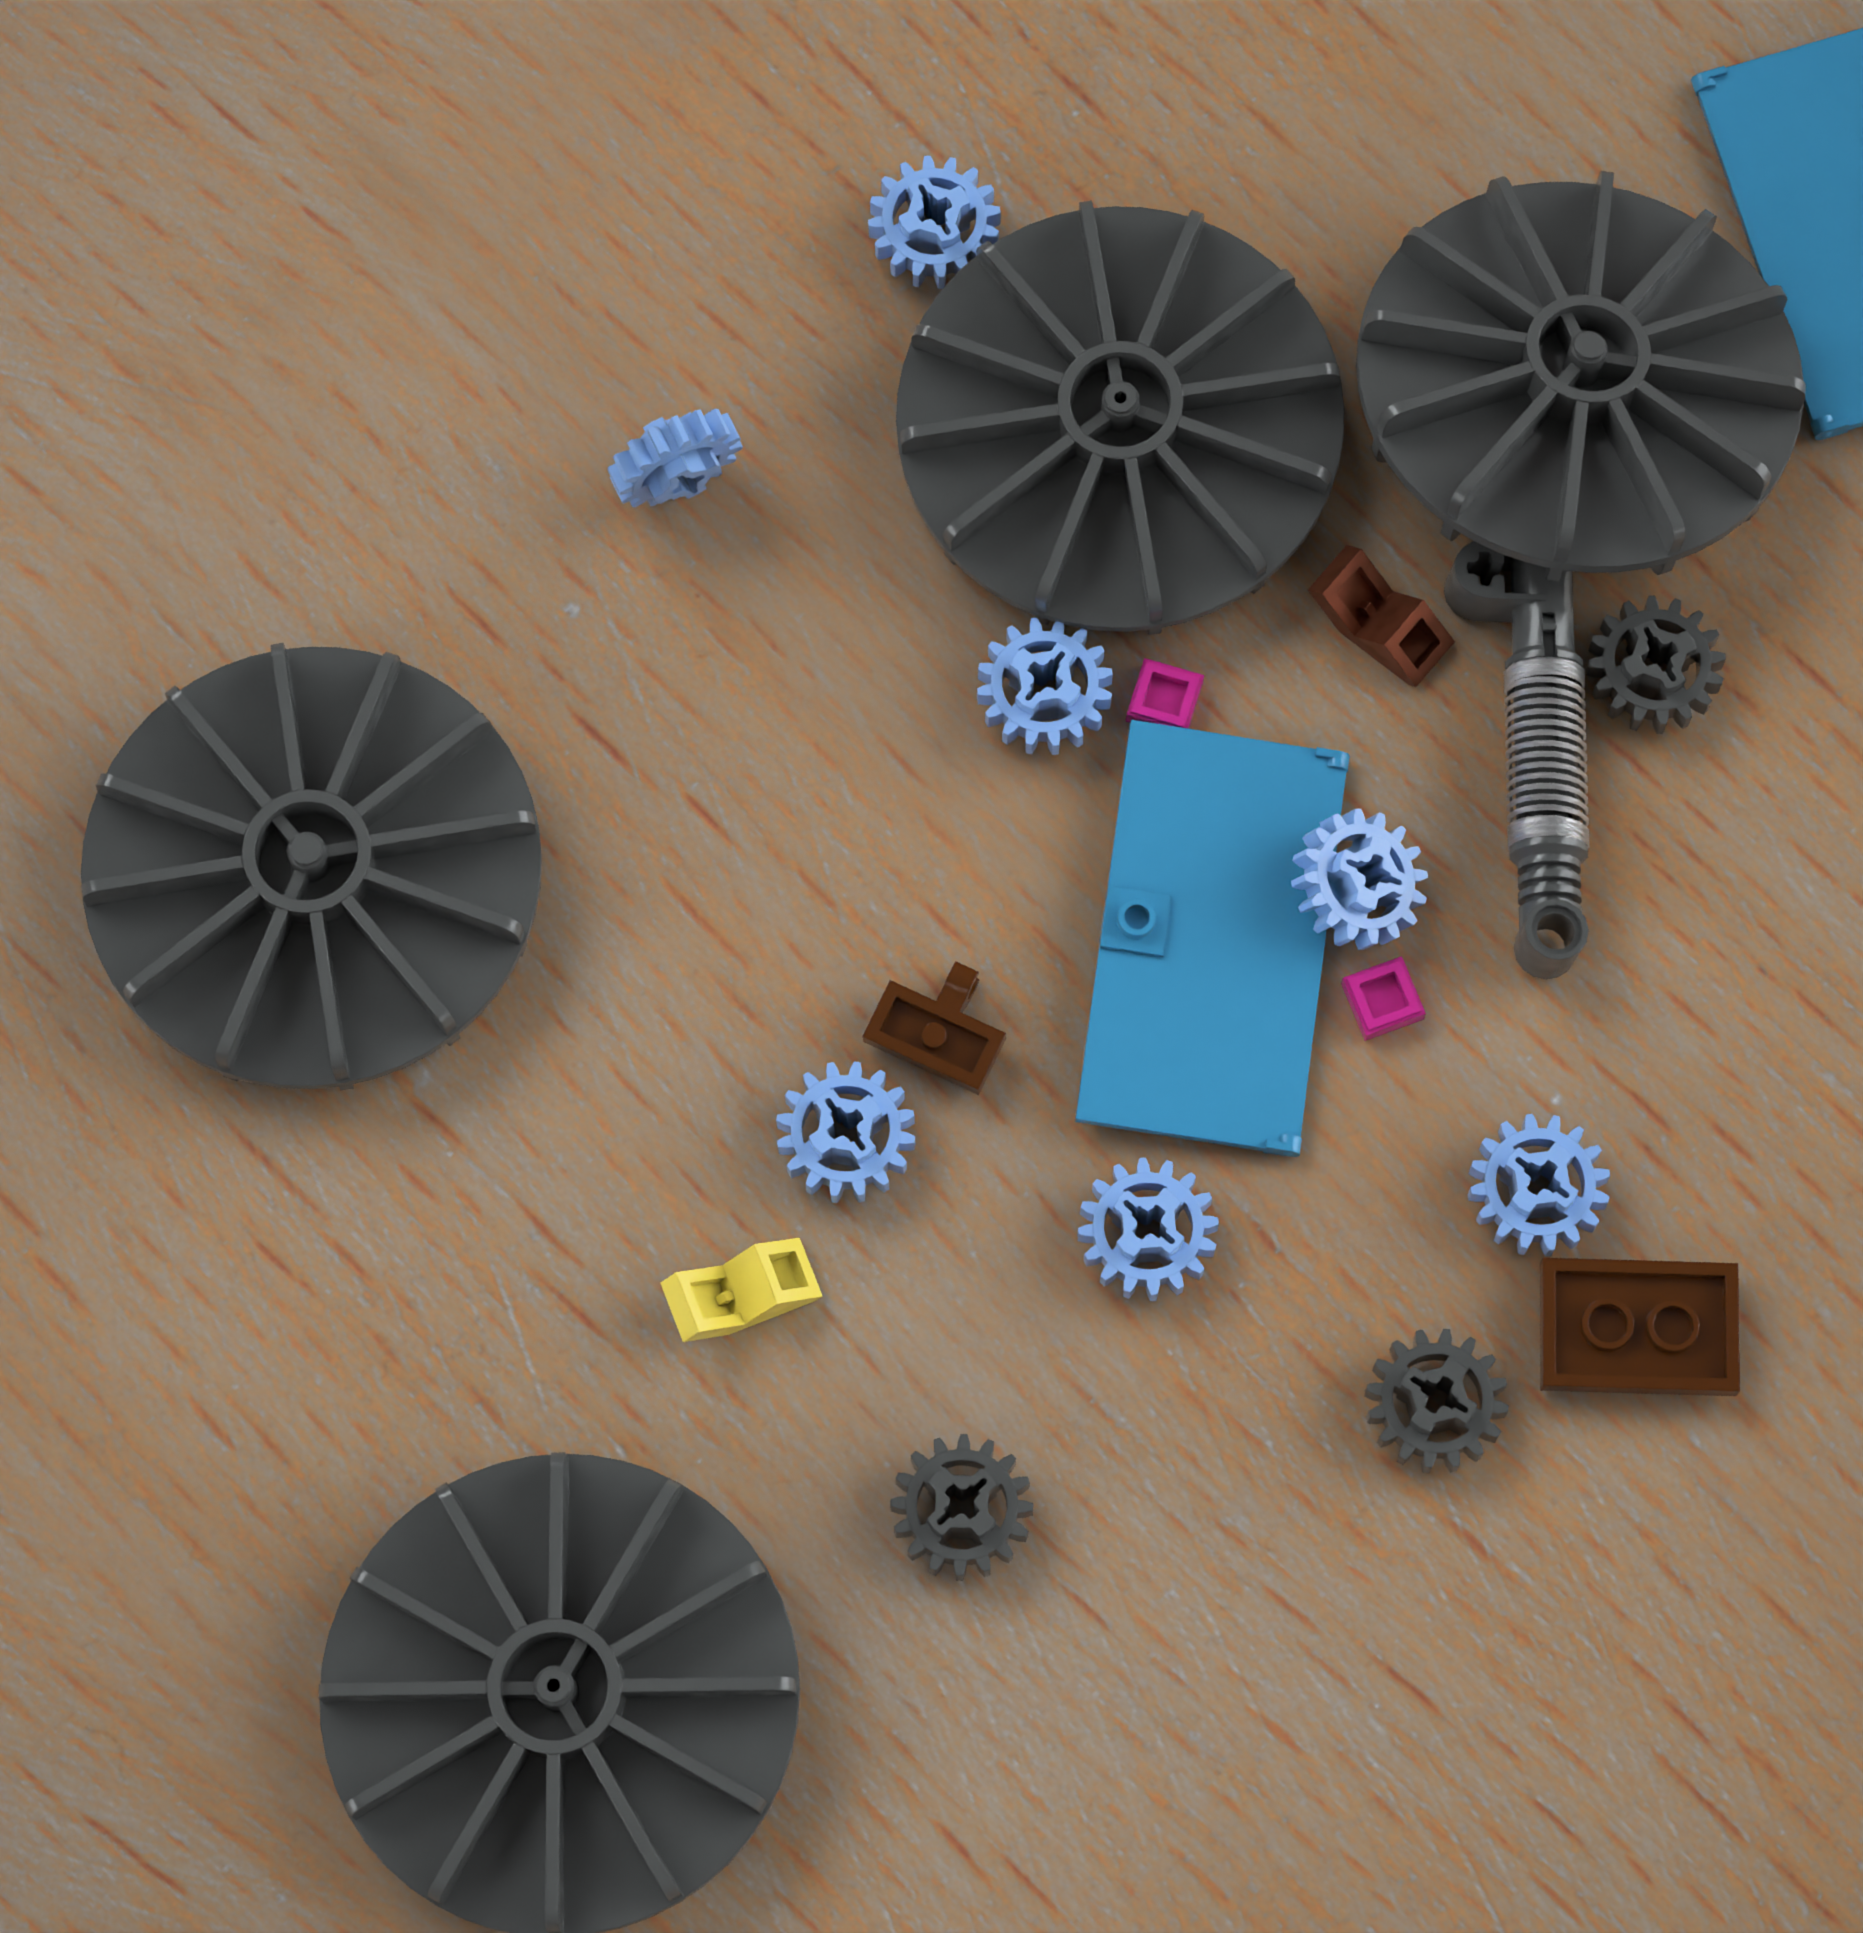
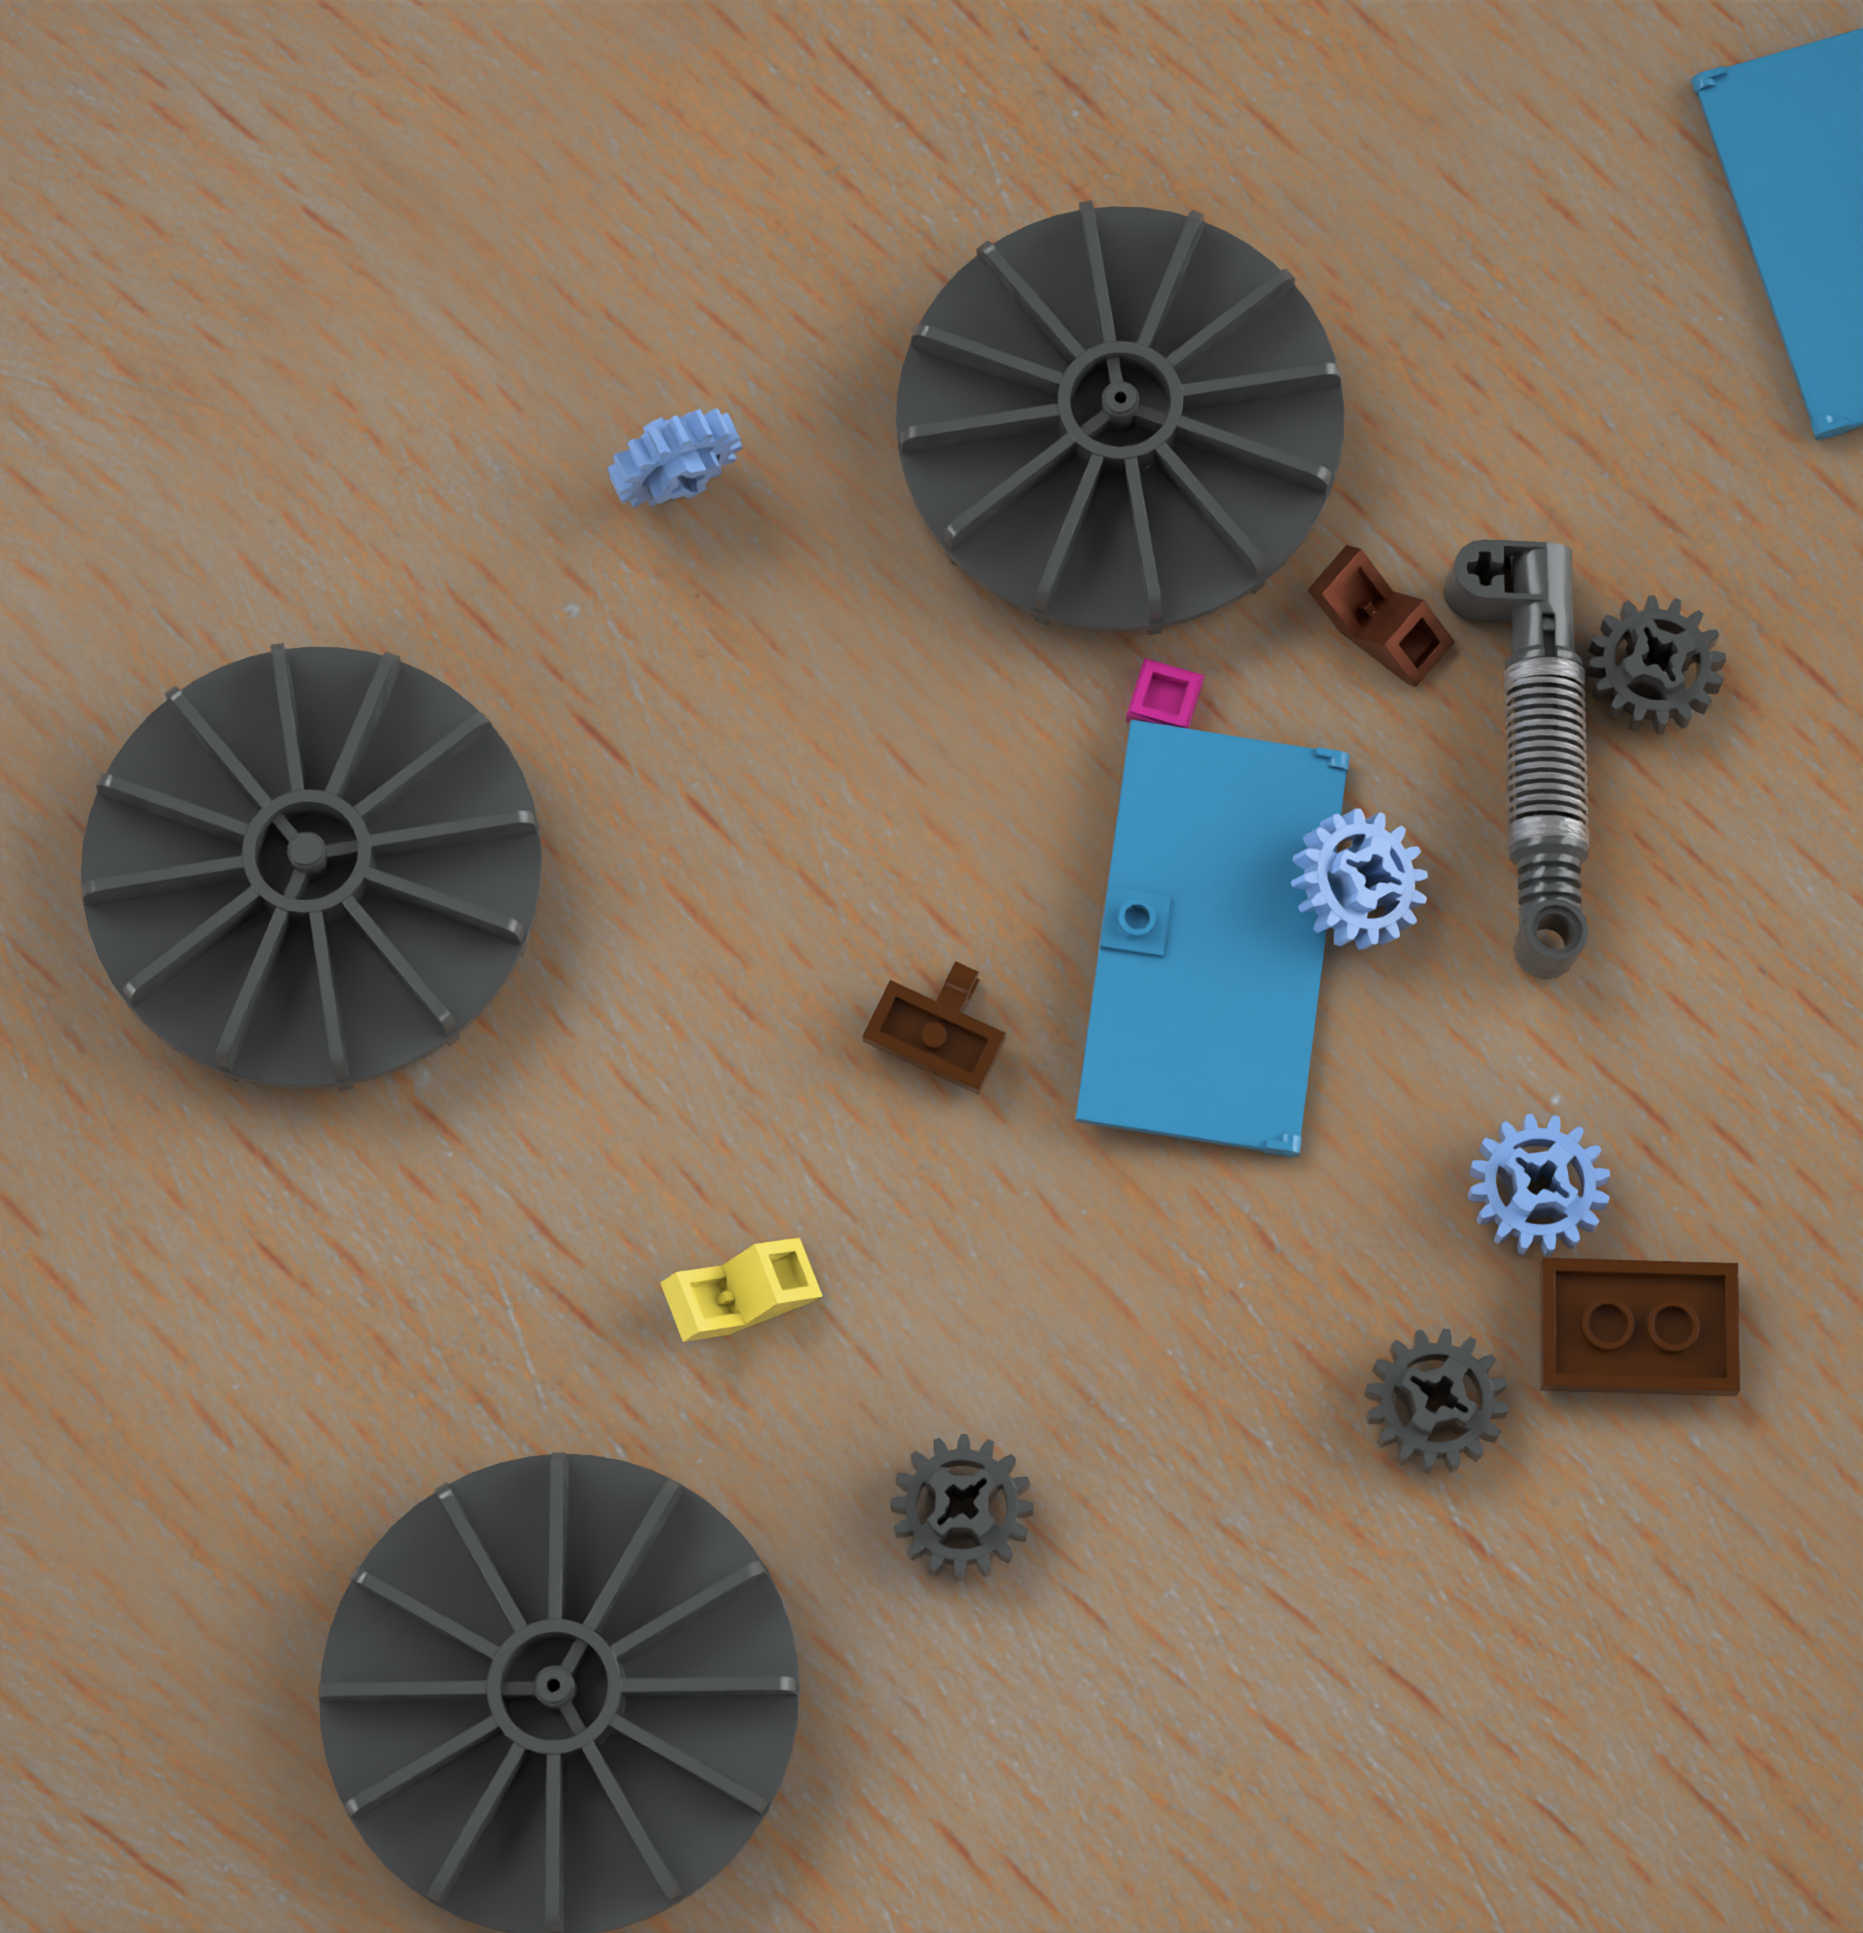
light blue gear [776,1061,916,1203] -> none
light blue gear [868,156,1001,289] -> none
light blue gear [977,618,1113,755] -> none
light blue gear [1077,1158,1219,1301] -> none
dark pink tile [1341,956,1426,1041] -> none
dark grey piece [1356,171,1806,582] -> none

